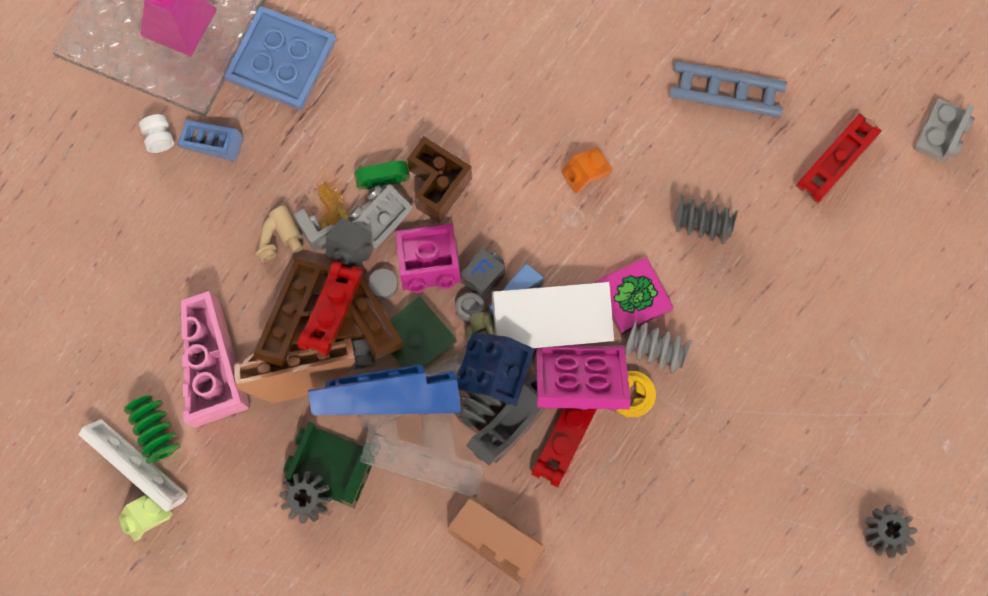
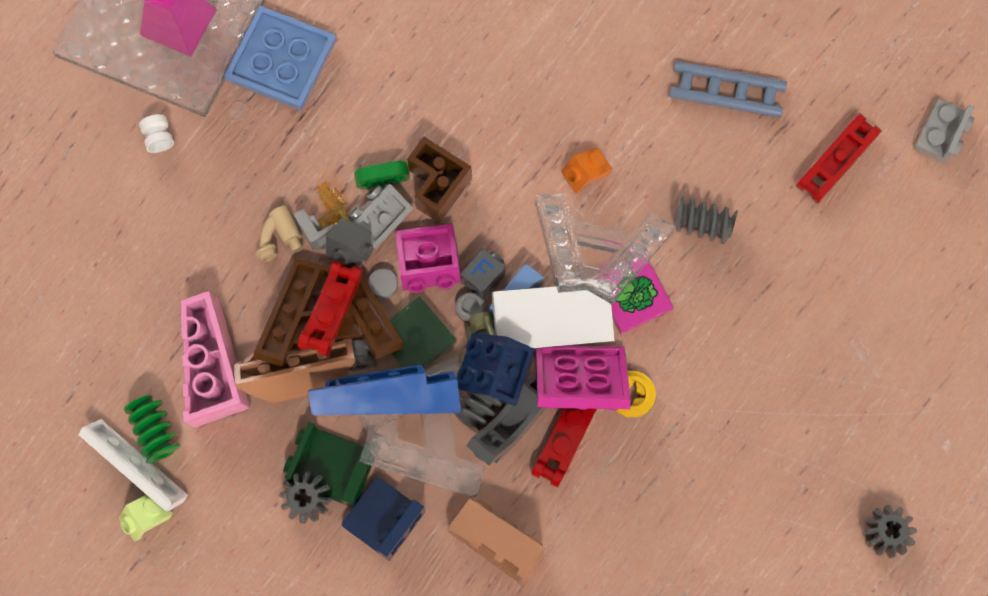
medium blue slope [177,120,243,161] -> none
light grey piece [626,319,692,373] -> none
none -> dark blue bracket [342,477,426,562]
none -> clear plate [535,193,675,305]

